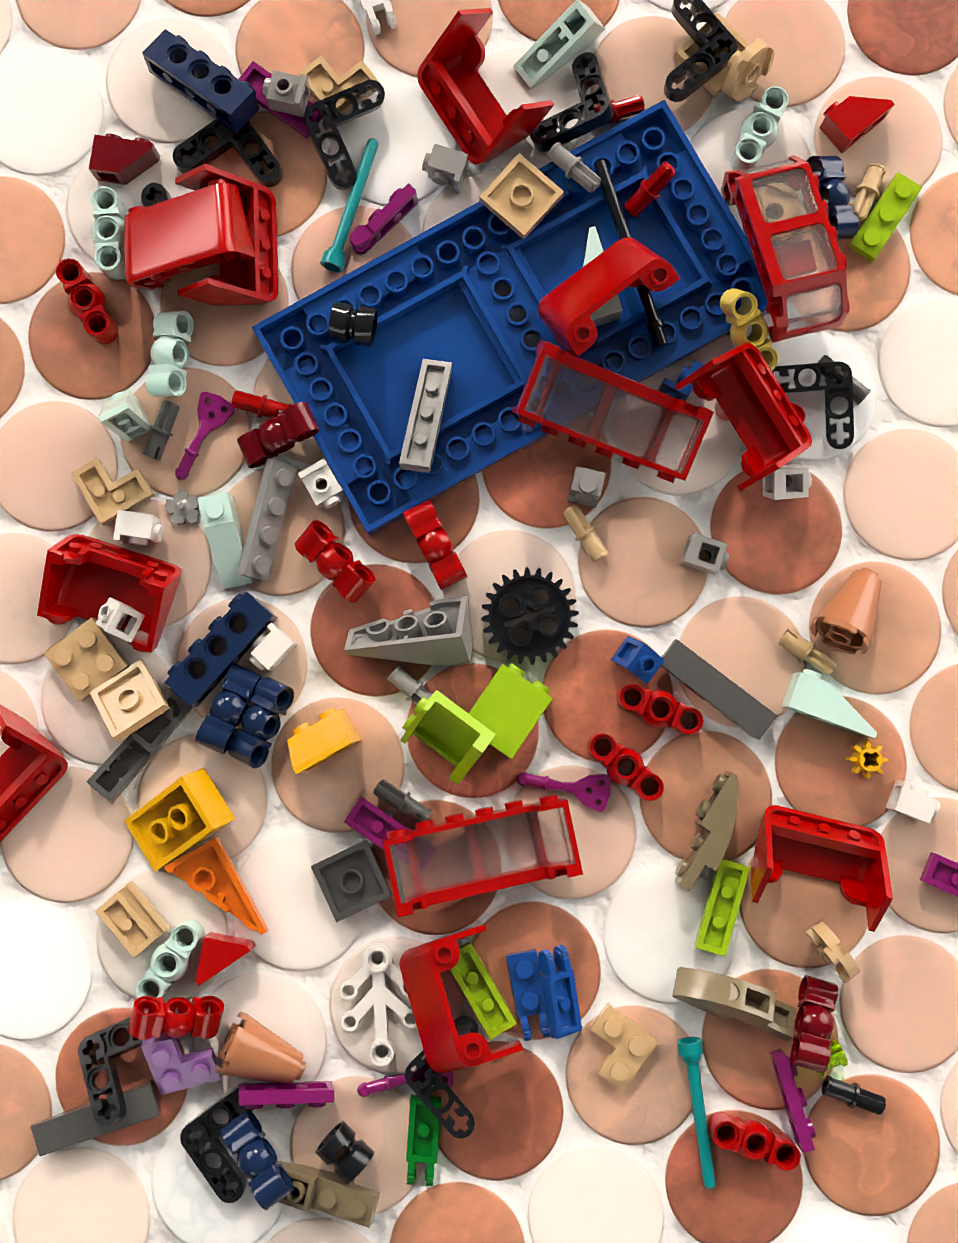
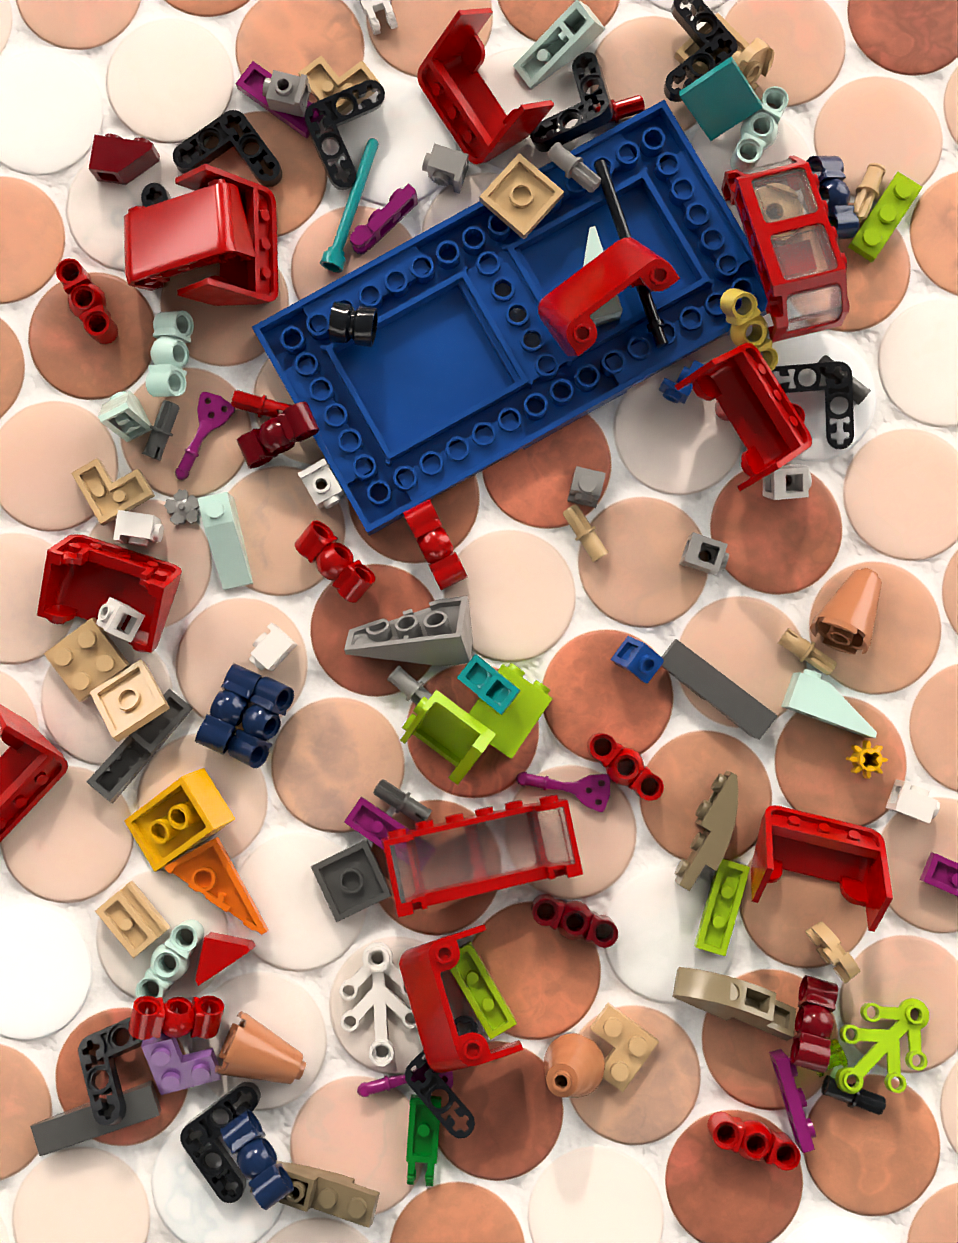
light aqua piece [91,186,126,280] -> none
dark blue brick [142,29,260,134] -> none
dark blue brick [164,591,278,707] -> none
light grey plate [237,458,297,582] -> none
magenta plate [238,1081,334,1110] -> none
yellow slope [287,707,361,775] -> none
black wheel [315,1121,374,1184] -> none
light grey plate [399,359,453,473] -> none
black gear [481,567,579,665] -> none
blue hinge [506,949,550,1041] -> none
clear windscreen [512,341,714,483] -> none
blue hinge [538,945,582,1039] -> none
red piece [616,684,704,734] -> none
red axle [624,162,676,217] -> none
teal piece [677,1037,716,1189] -> none
red slope [819,96,895,154] -> none
none -> teal slope [457,654,521,715]
none -> dark red piece [531,894,618,948]
none -> nougat cone [543,1033,605,1098]
none -> teal tile [679,56,763,141]
none -> lime plant [835,998,929,1094]

